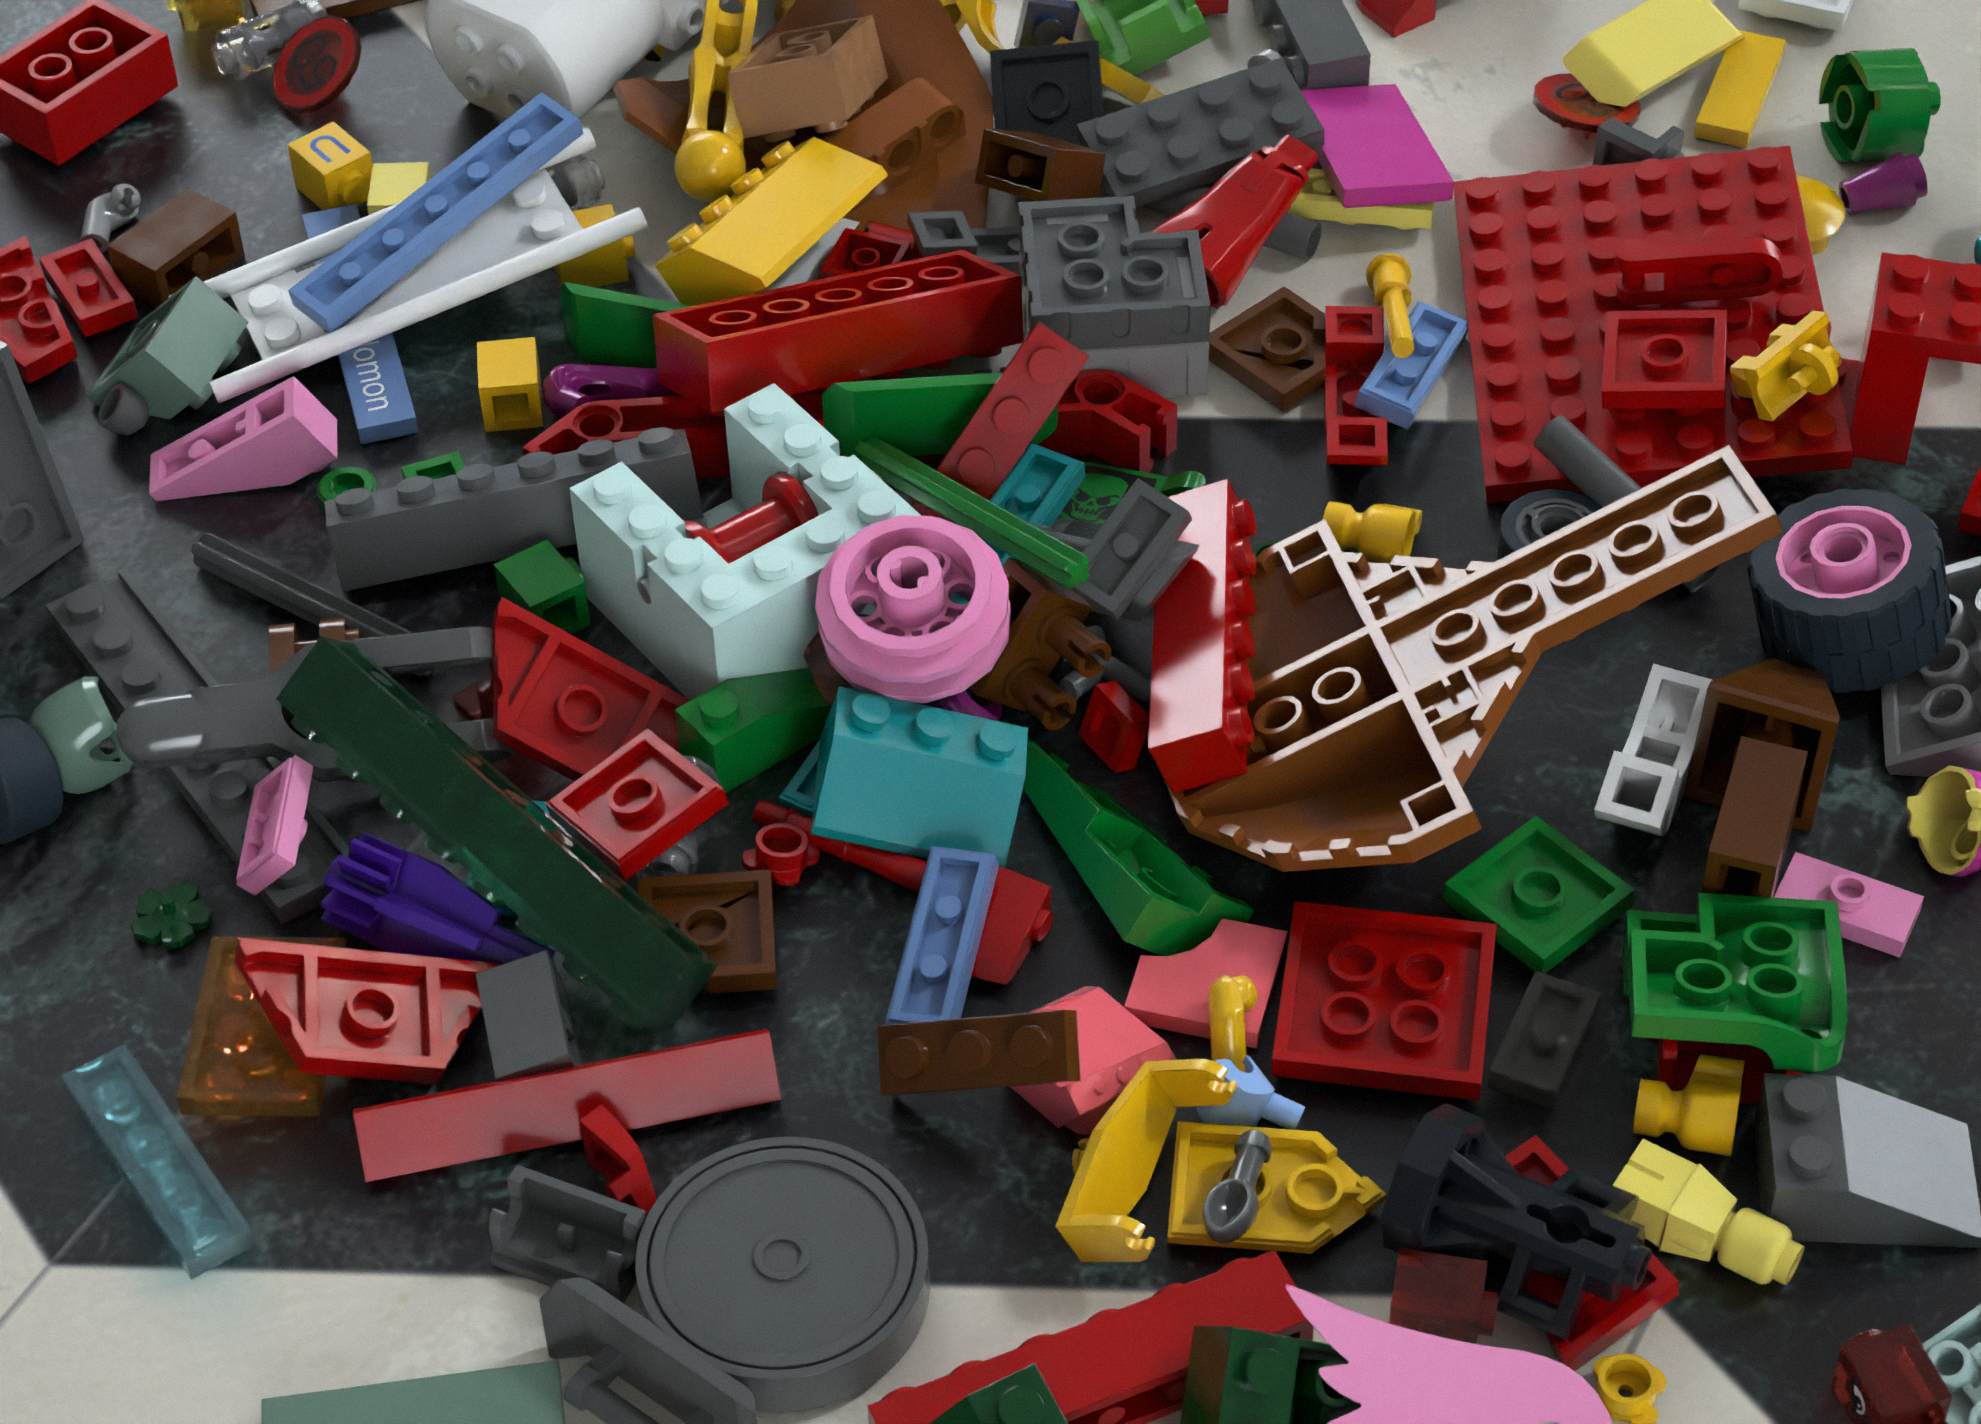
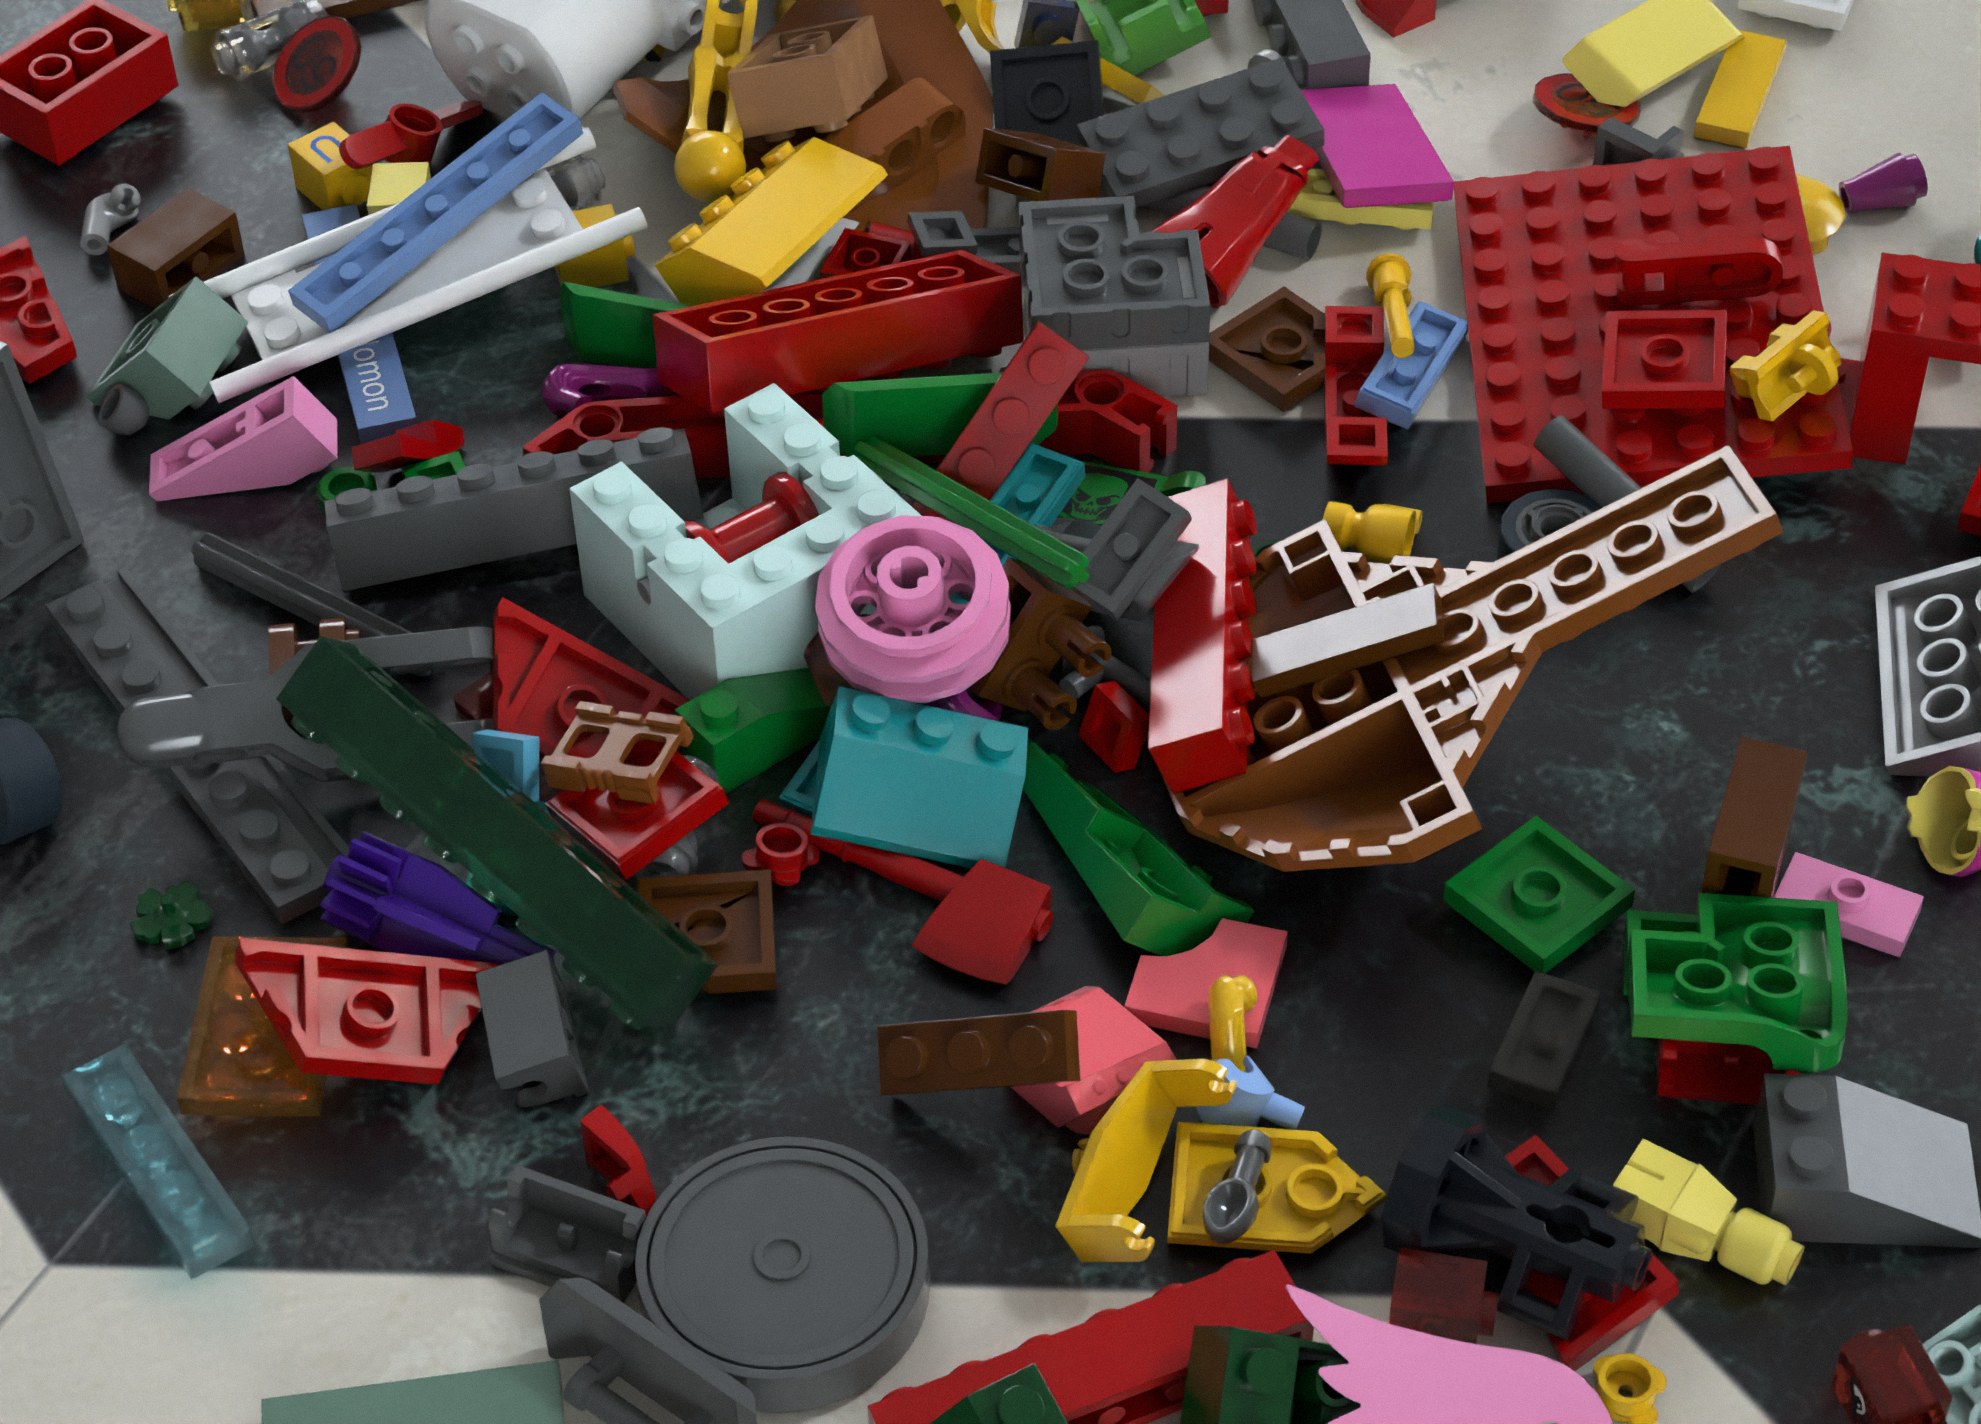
sand green helmet [29,676,133,794] -> none
red plate [39,238,138,337] -> none
bright pink plate [236,755,314,896] -> none
red tile [353,1029,782,1182] -> none
yellow brick [477,337,544,432] -> none
green brick [494,539,590,634] -> none
medium blue tile [885,846,999,1025] -> none
red plate [1271,901,1497,1101] -> none
white arch [1594,664,1712,836] -> none
yellow piece [1633,1054,1745,1156] -> none
reddish brown slope [1683,659,1840,833] -> none
black wheel [1747,488,1952,693] -> none
green brick [1819,48,1941,162] -> none
none -> red piece [339,100,483,170]
none -> red slope [352,419,465,472]
none -> medium azure plate [472,729,539,805]
none -> dark orange piece [541,701,694,804]
none -> tile [1251,583,1445,697]

